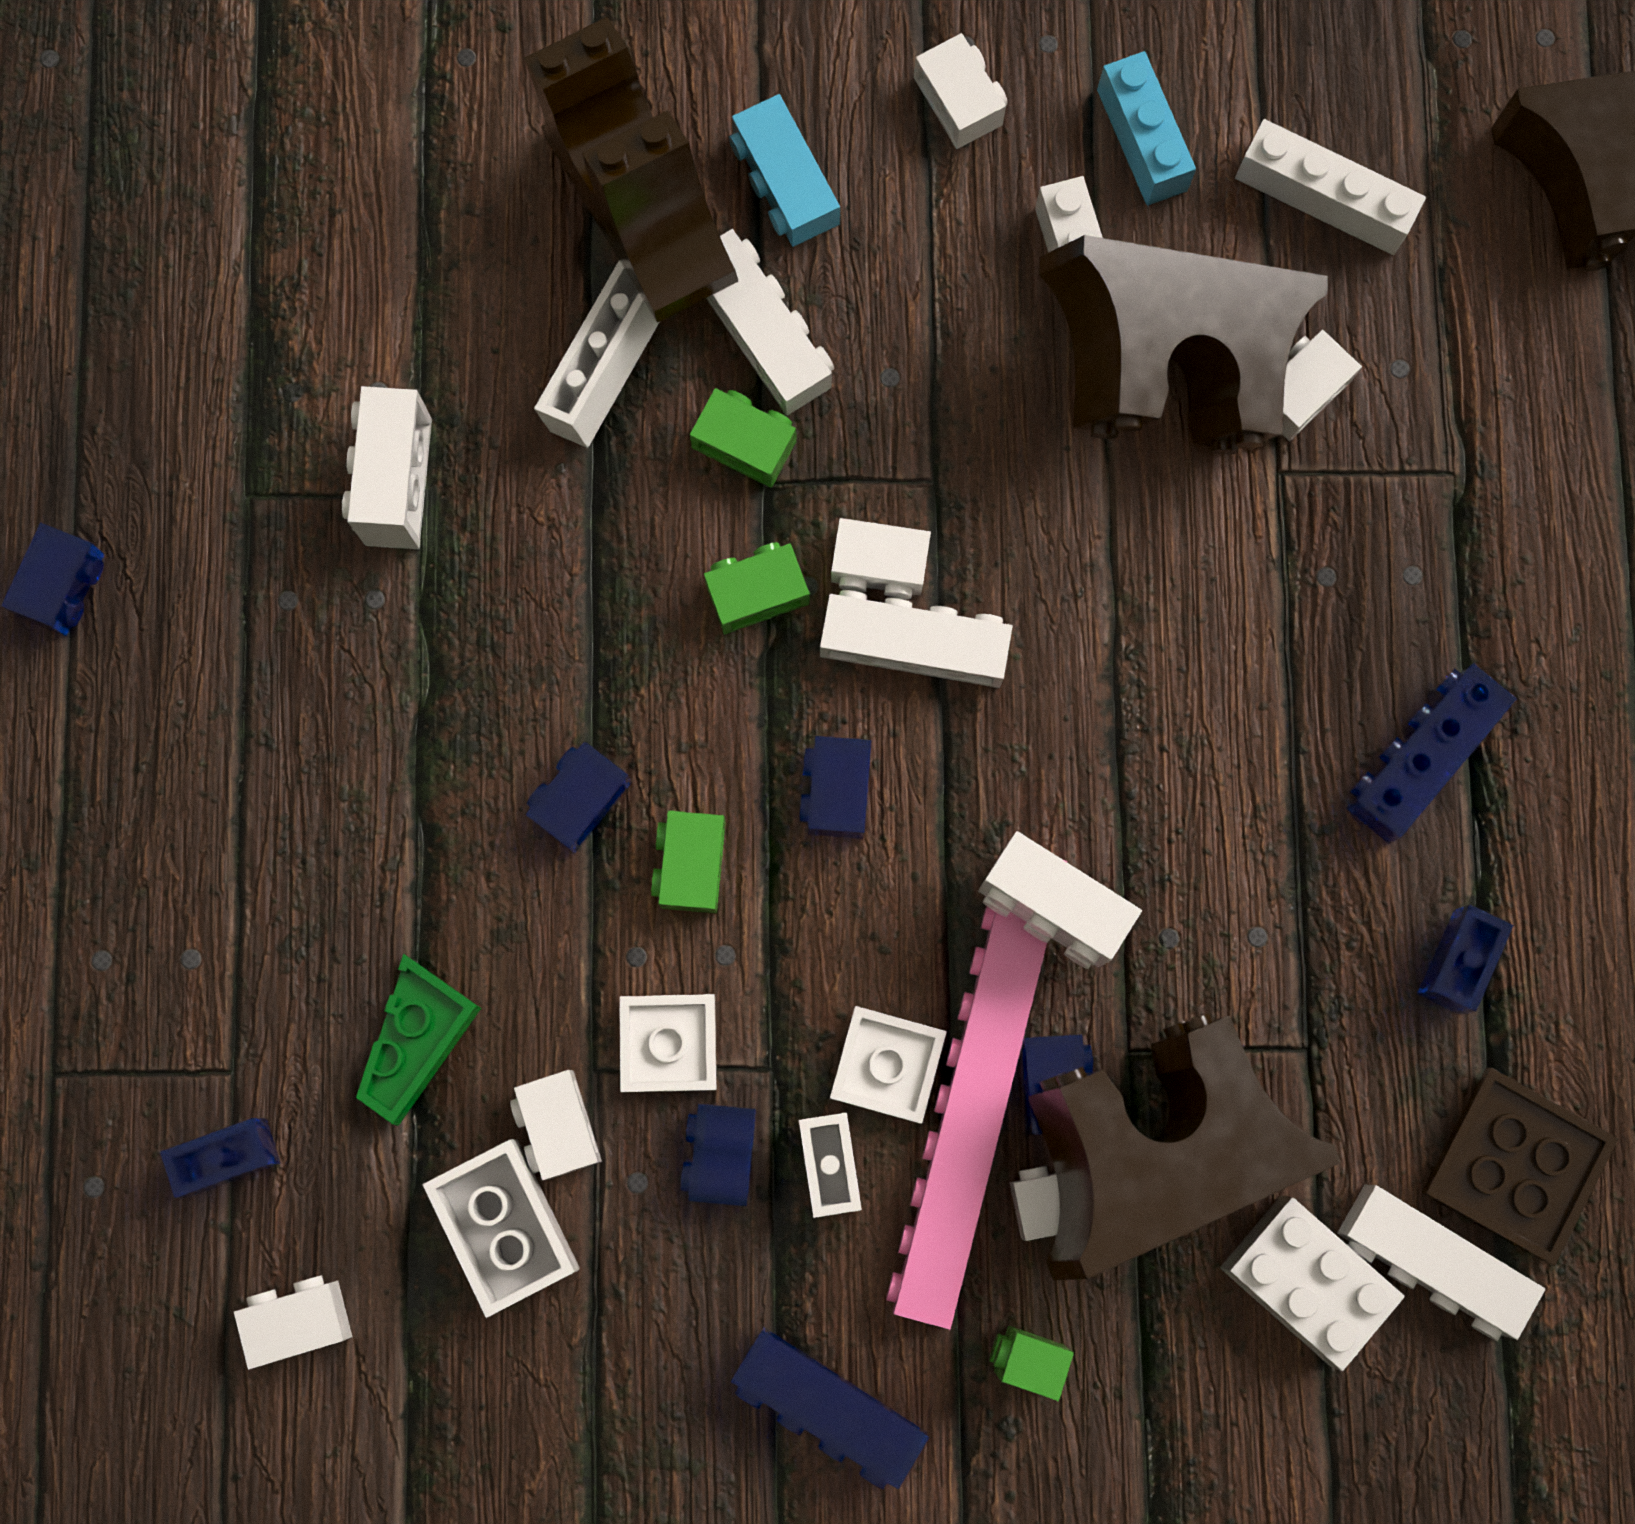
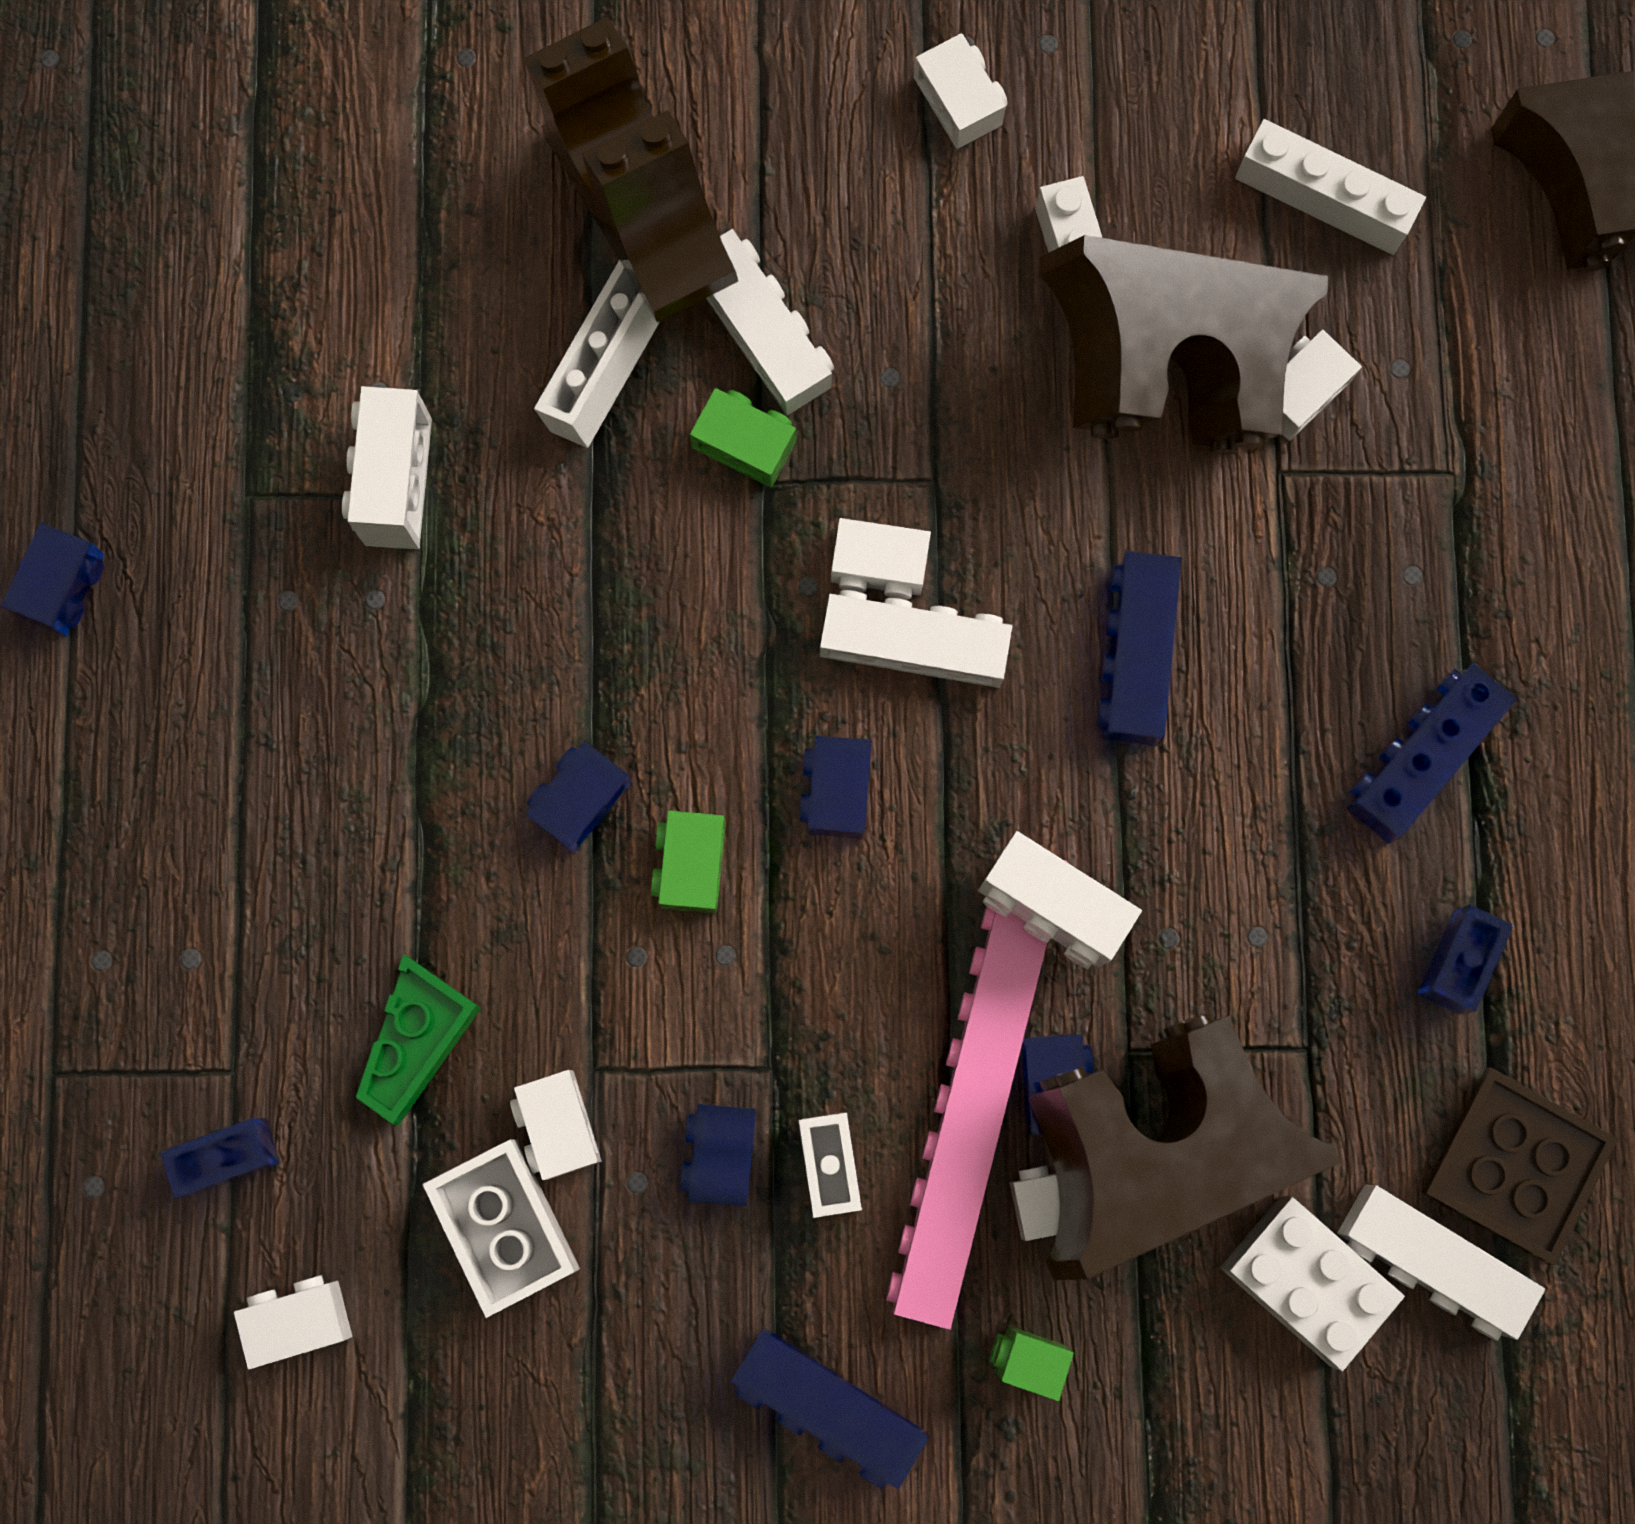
white plate [620,994,717,1092] -> none
bright green brick [704,542,810,635] -> none
medium azure brick [728,94,840,247] -> none
white plate [830,1006,947,1124] -> none
medium azure brick [1097,51,1196,206] -> none
none -> clear blue brick [1097,551,1182,746]

